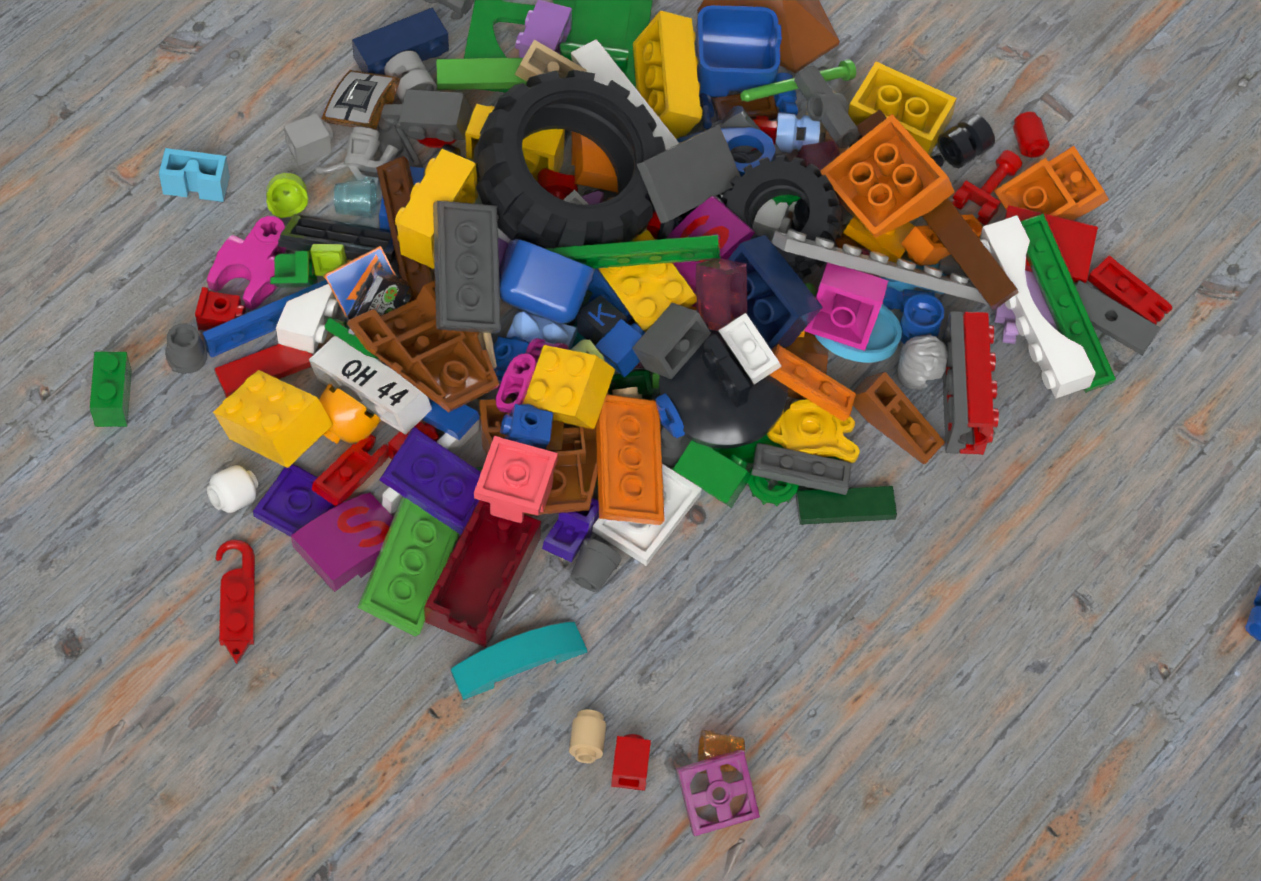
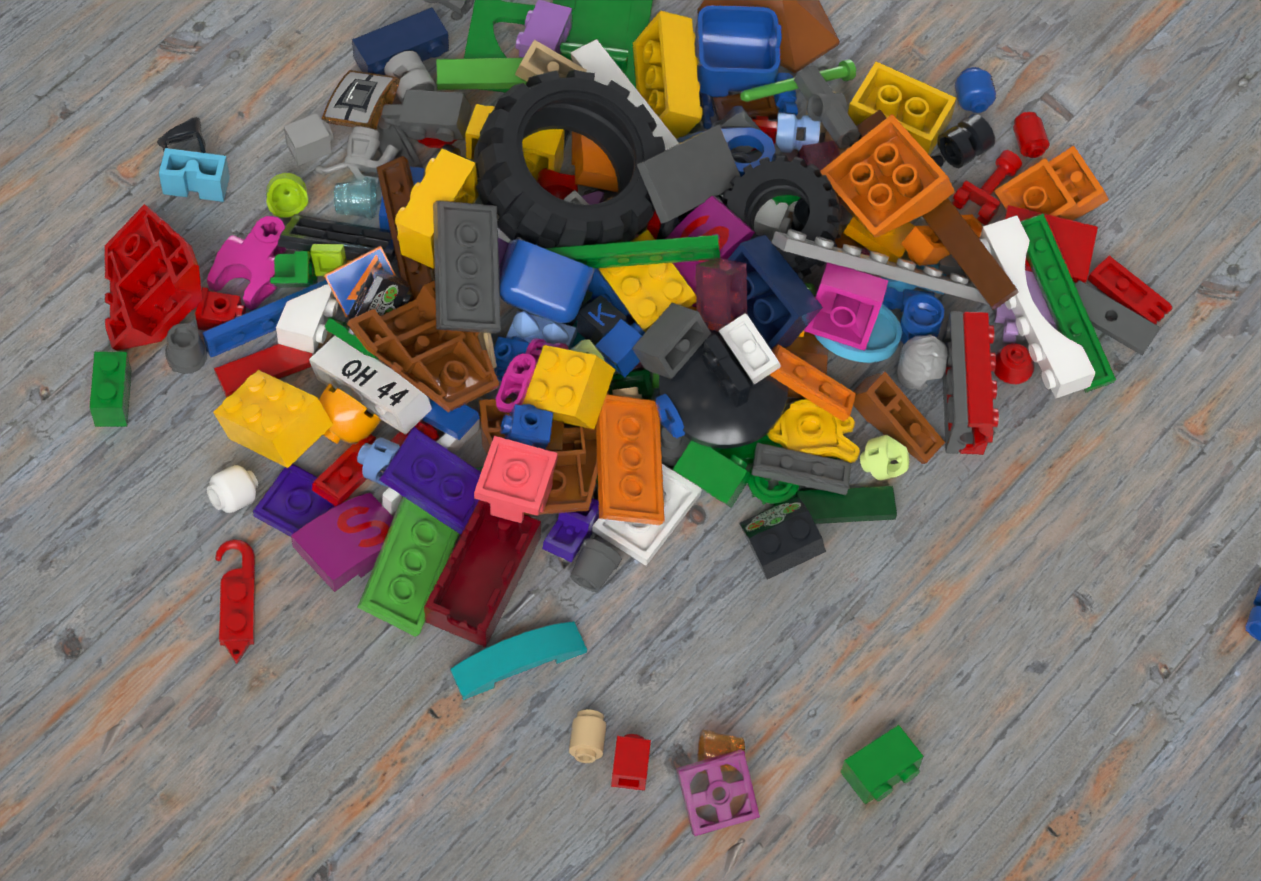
none -> red wedge [105,204,202,351]
none -> black piece [157,117,206,153]
none -> medium blue piece [357,437,400,486]
none -> black slope [739,495,826,580]
none -> green brick [841,725,924,804]
none -> yellowish green piece [860,435,909,480]
none -> blue head [955,67,996,113]
none -> red cone [994,343,1034,384]

